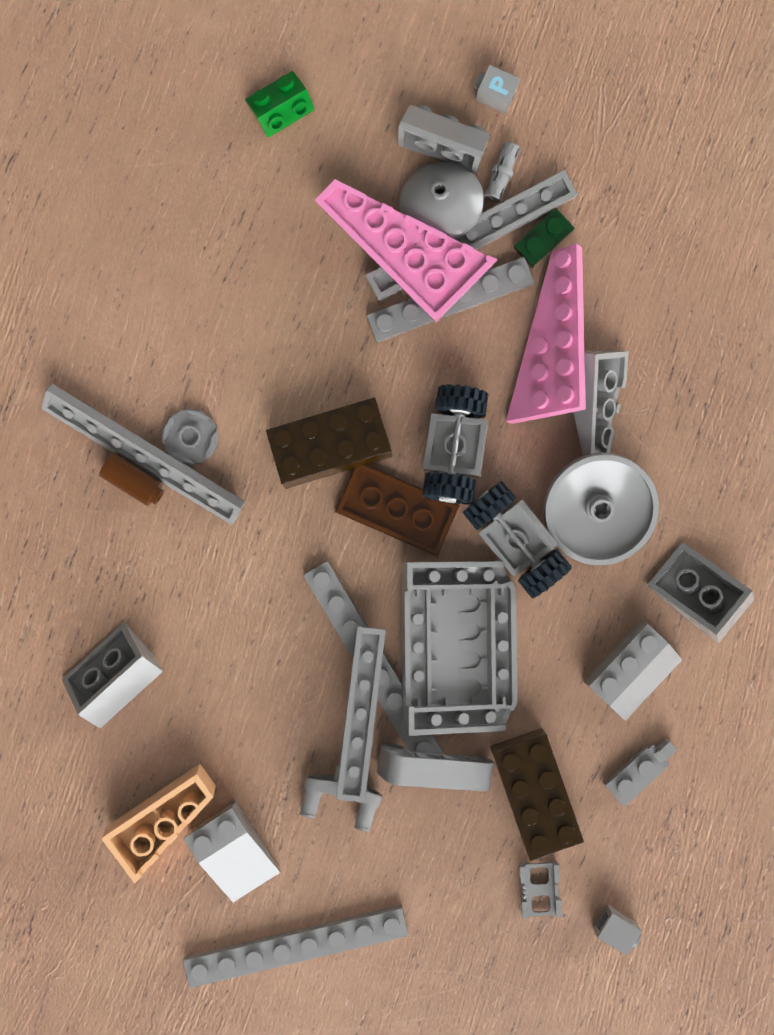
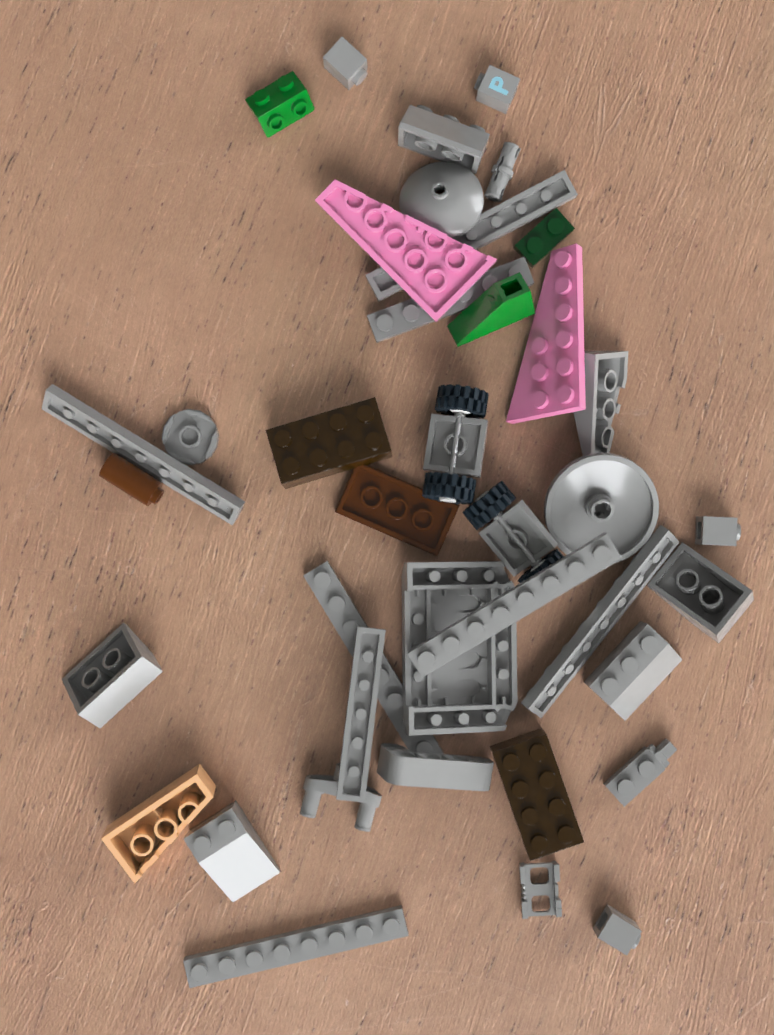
none -> light grey brick [323,37,368,90]
none -> light grey plate [407,532,622,678]
none -> green slope [447,272,535,347]
none -> light grey plate [521,525,679,718]
none -> light grey brick [695,516,741,546]

